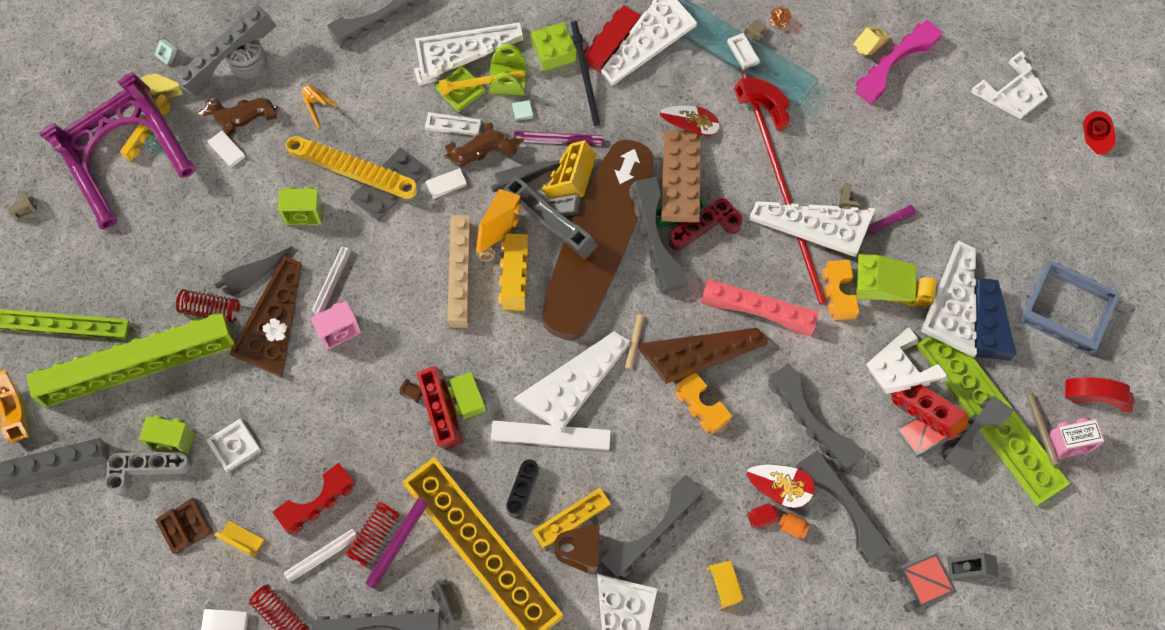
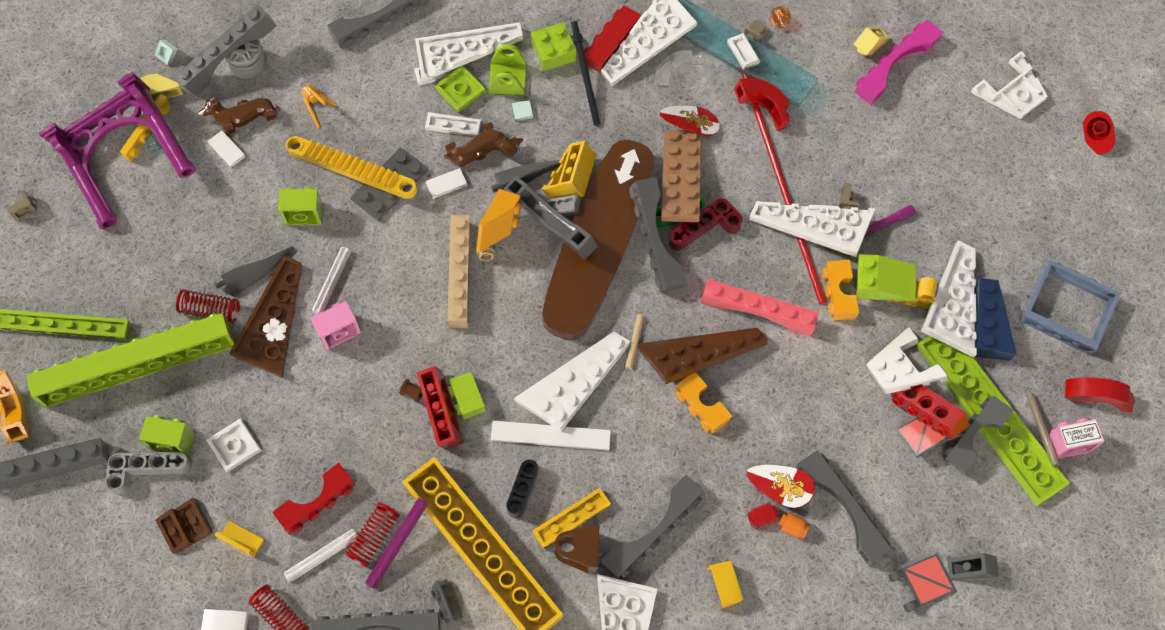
yellow piece [439,70,525,95] -> none
yellow wedge [498,234,529,311] -> none
magenta axle [513,131,604,146] -> none
dark grey arch [768,363,865,472] -> none

